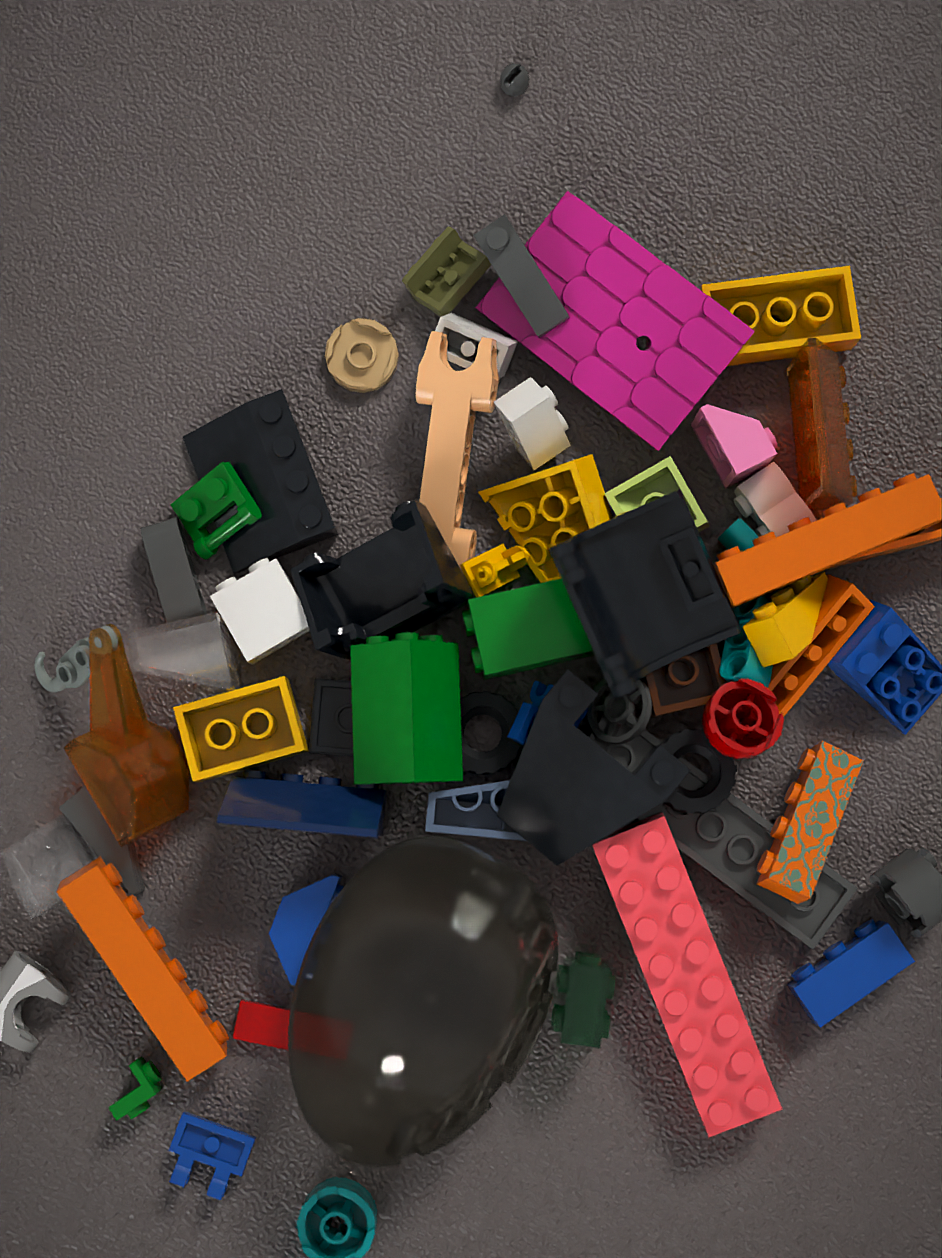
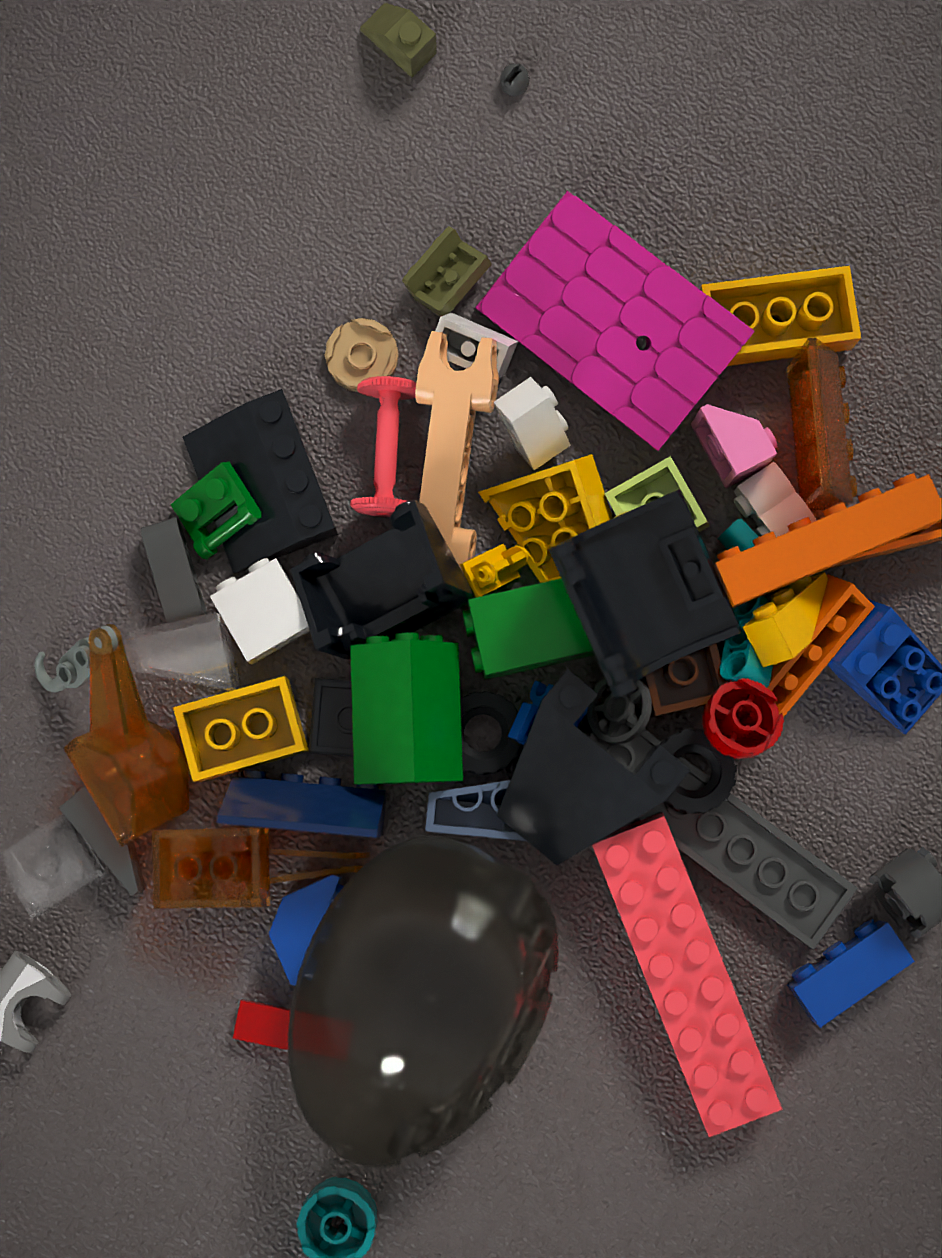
orange brick [56,856,229,1082] -> none
green bracket [108,1056,163,1121] -> none
blue plate [169,1111,256,1200] -> none
dark grey slope [473,214,570,338] -> none
clear green brick [551,951,615,1048] -> none
orange brick [757,741,864,904] -> none
none -> clear orange slope [152,827,371,909]
none -> coral hose [350,376,416,517]
none -> olive slope [360,3,437,78]

